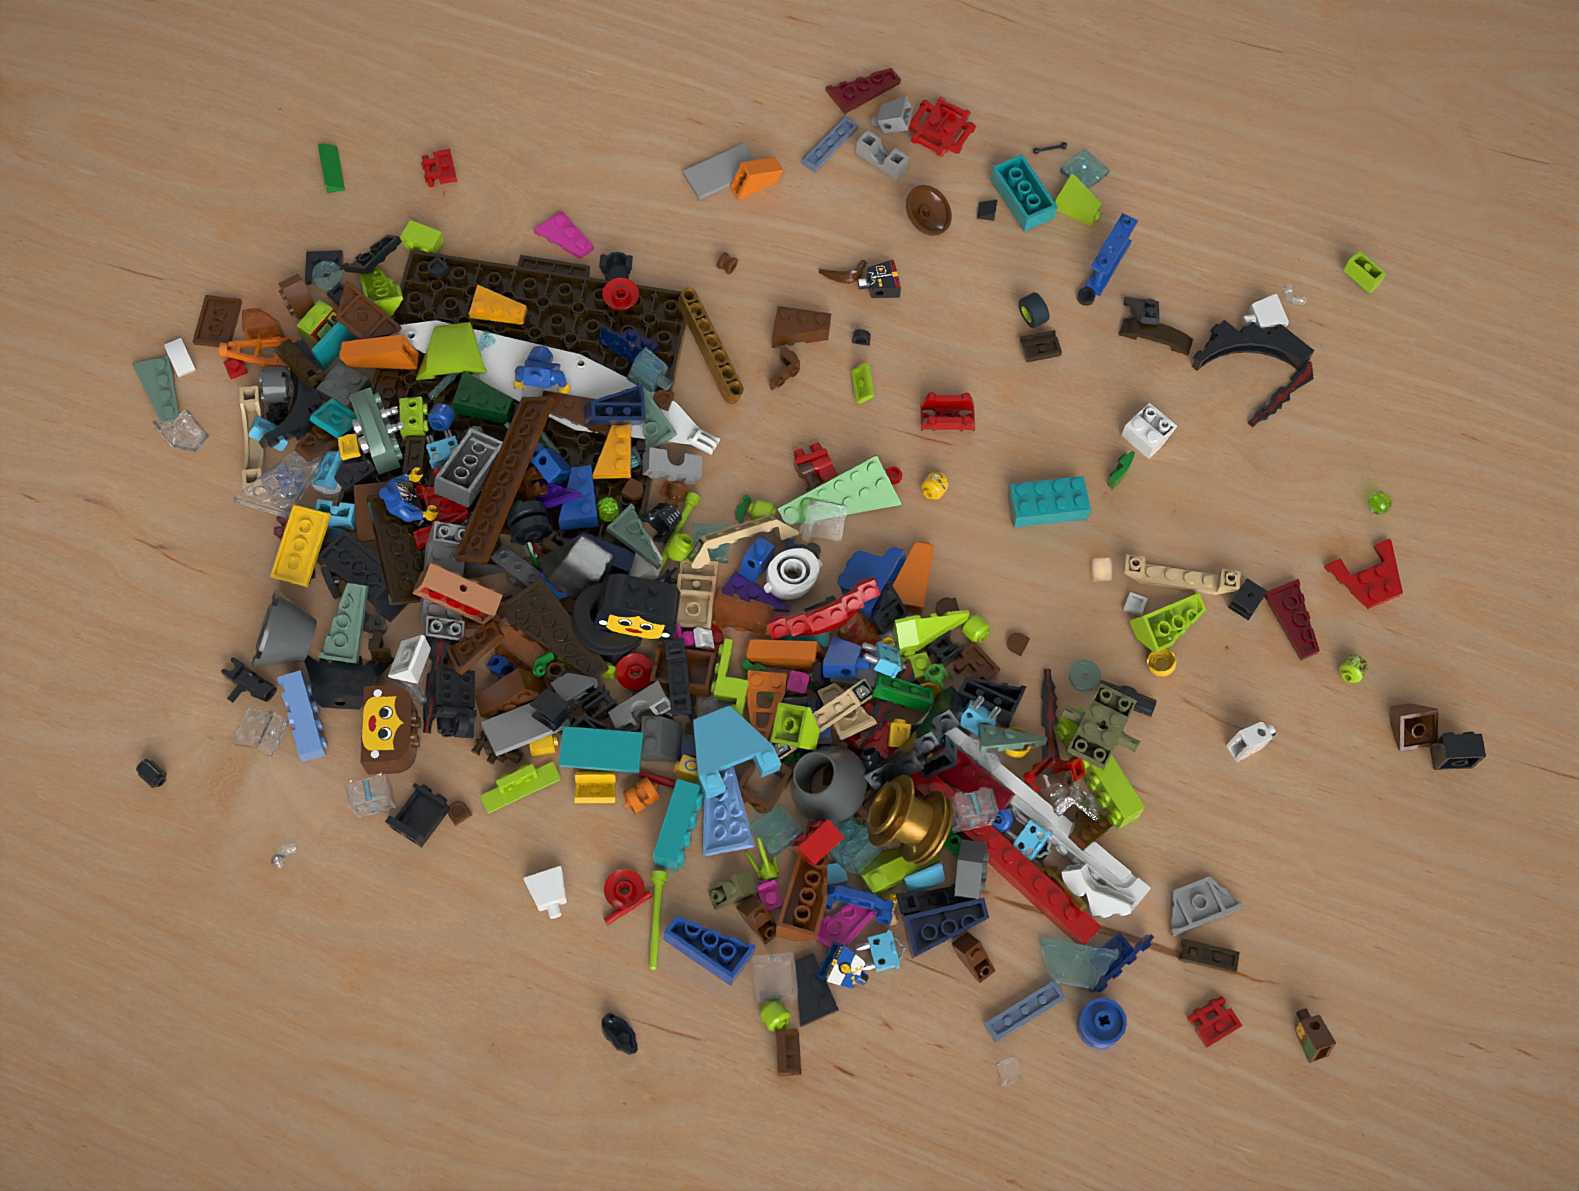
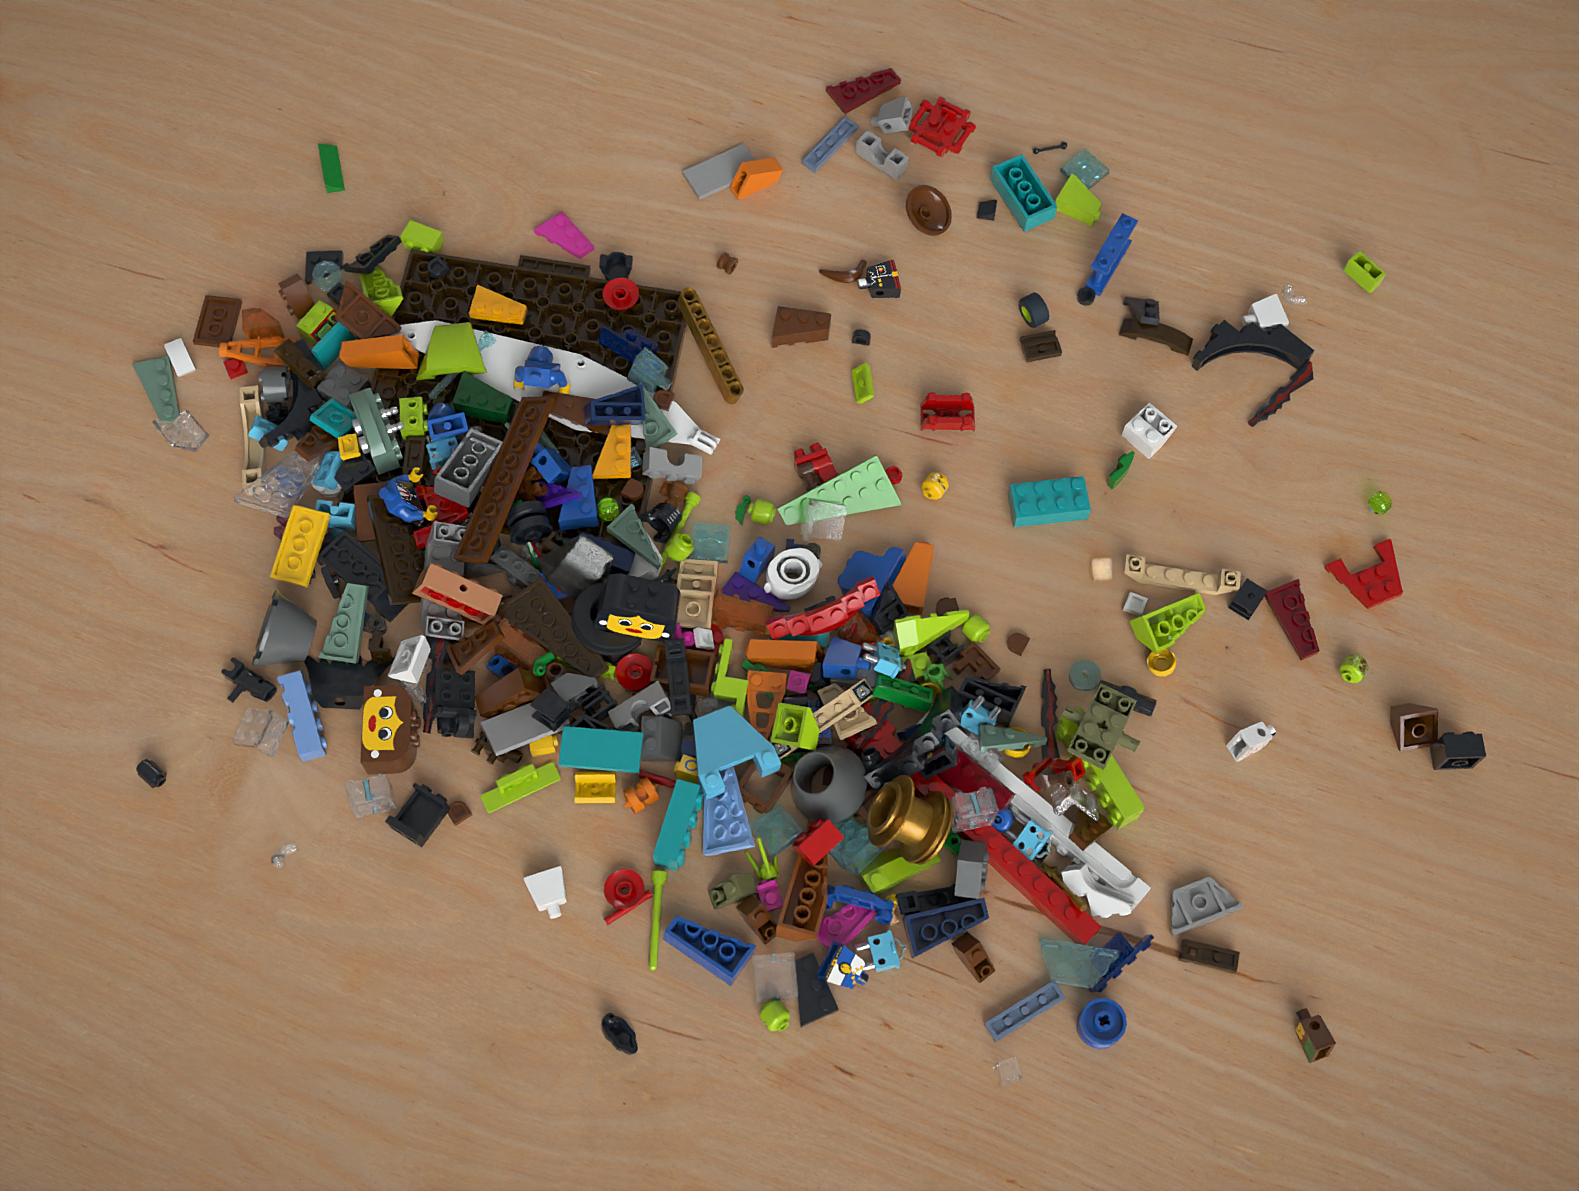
red plate [421,149,457,187] -> none
tan slope [686,514,799,569] -> none
reddish brown bracket [769,347,800,390] -> none
reddish brown hinge [776,1030,802,1076] -> none
medium azure tile [827,862,848,886] -> none
yellow bracket [888,719,911,748] -> none
medium azure slope [903,862,945,892] -> none
red plate [1187,996,1243,1048] -> none
none -> blue slope [427,412,469,442]

